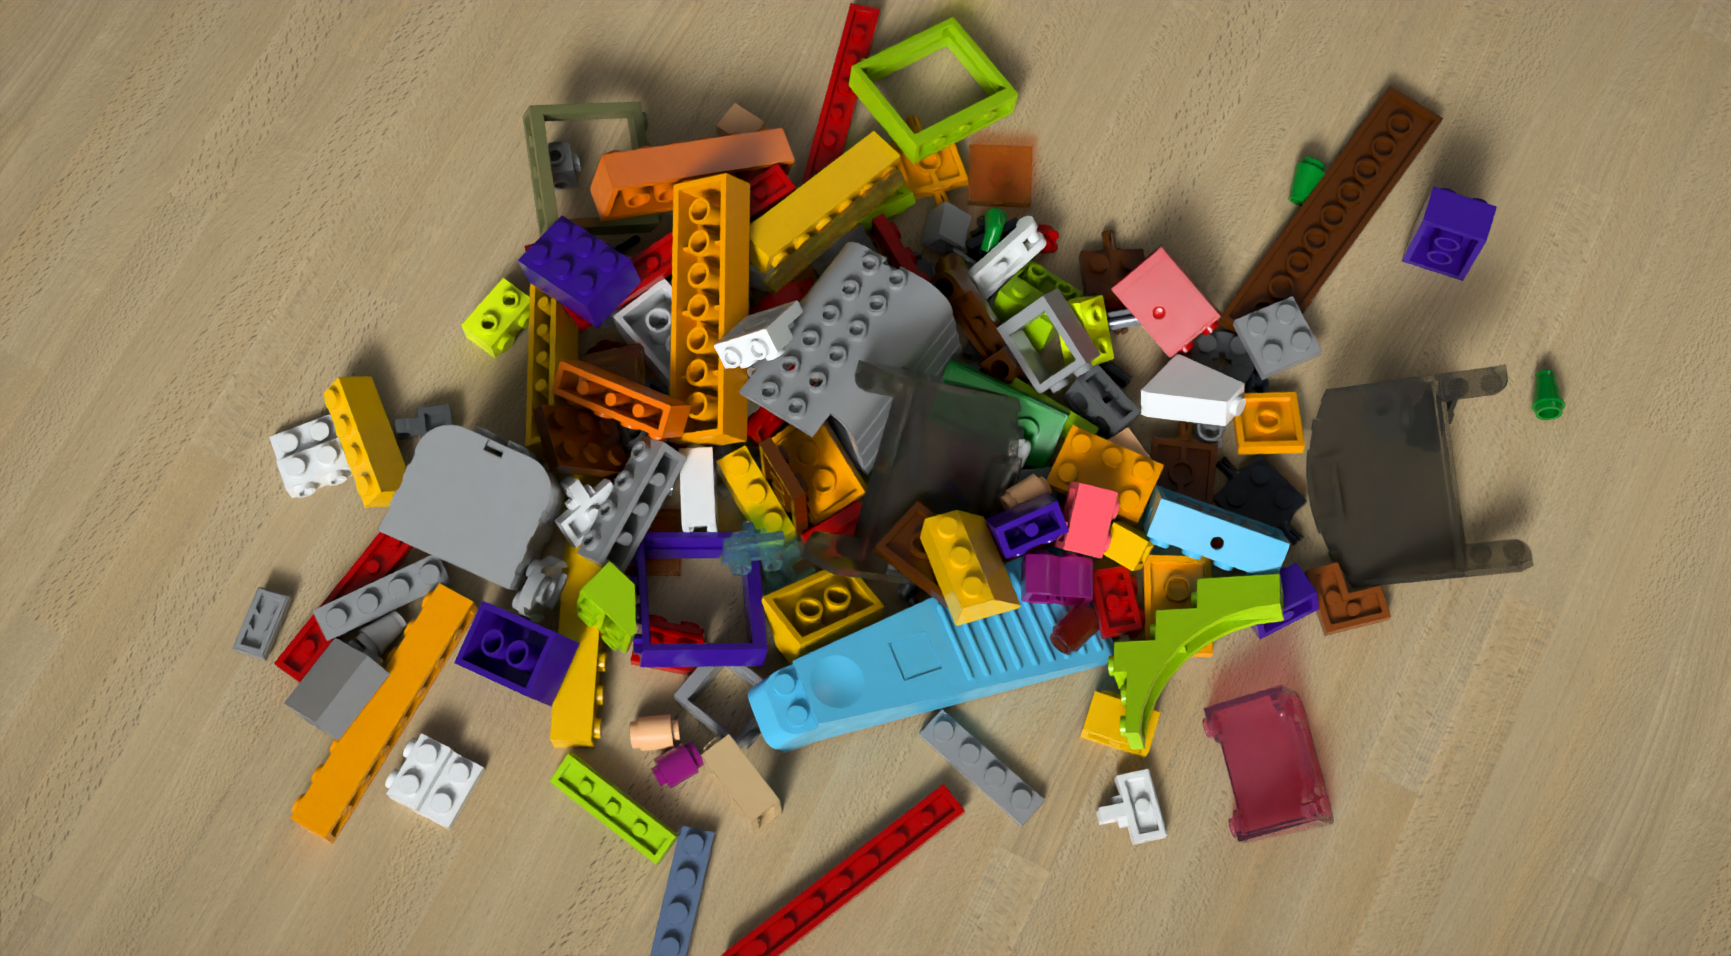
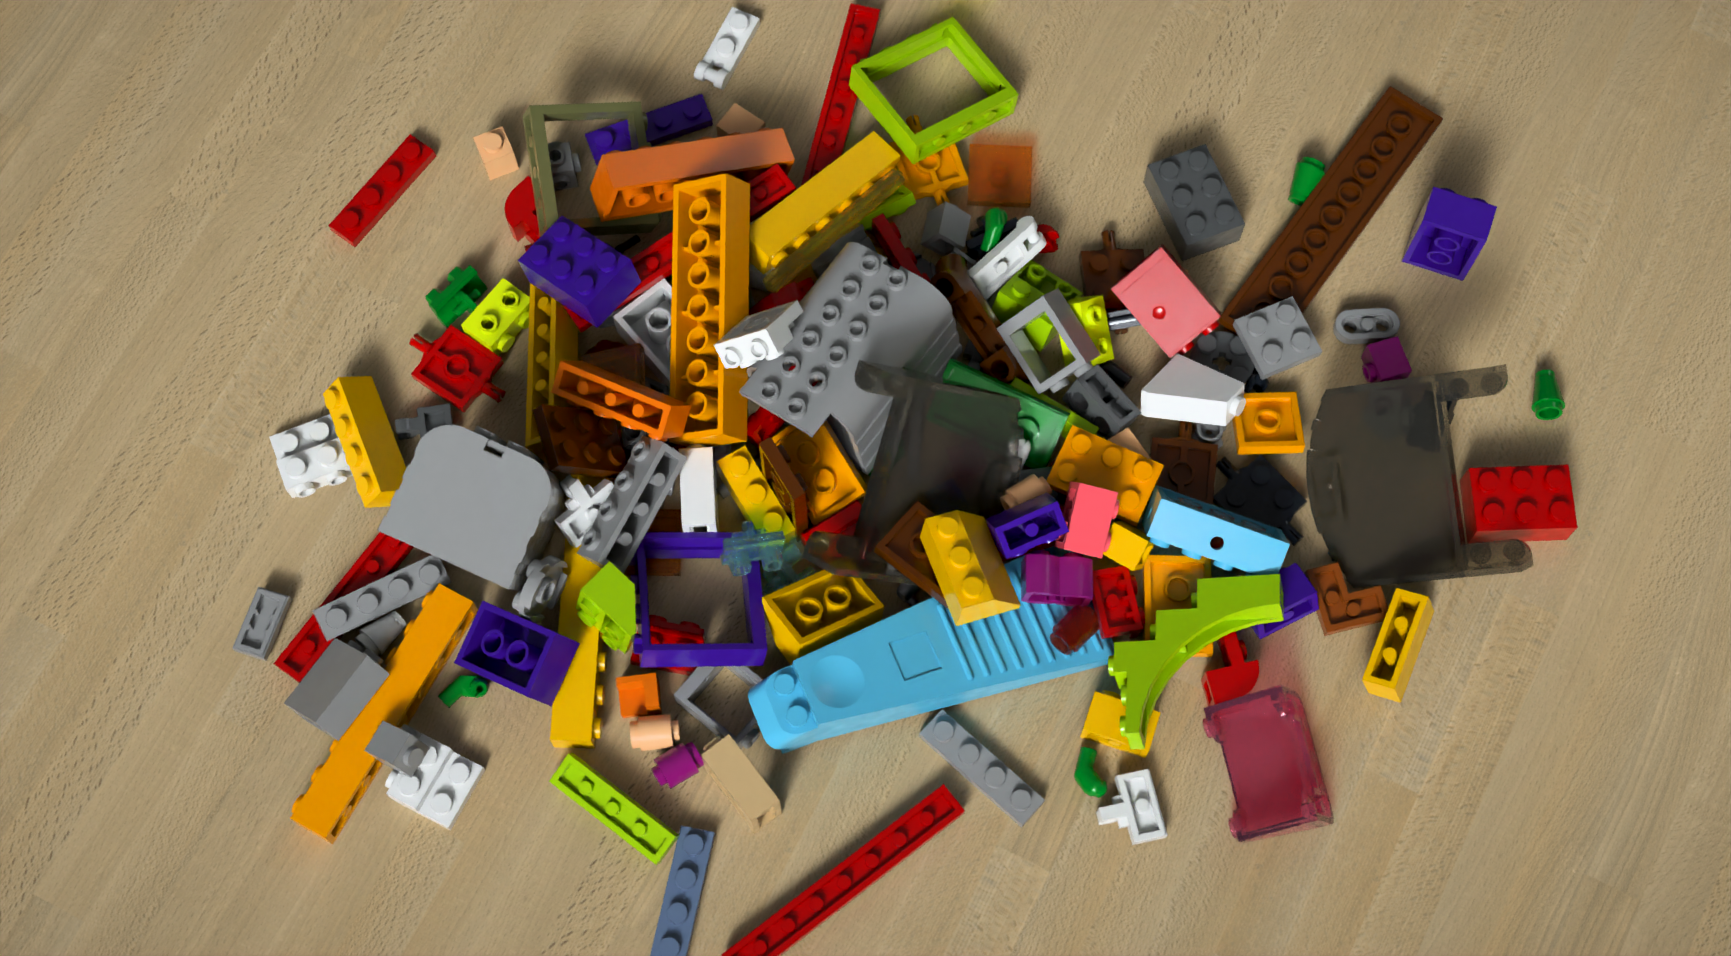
none -> red plate [328,134,436,247]
none -> light grey brick [364,721,430,778]
none -> red plate [409,325,506,413]
none -> green hips [425,265,488,328]
none -> green arm [438,675,489,708]
none -> light nougat brick [473,126,519,180]
none -> red brick [505,176,540,245]
none -> dark purple plate [585,94,713,166]
none -> orange panel [615,673,662,718]
none -> white plate [694,7,760,90]
none -> green arm [1074,747,1107,798]
none -> dark grey brick [1143,144,1245,261]
none -> red brick [1201,631,1259,712]
none -> light grey plate [1333,308,1400,344]
none -> magenta brick [1361,336,1412,389]
none -> yellow brick [1362,588,1434,703]
none -> red brick [1459,464,1578,543]

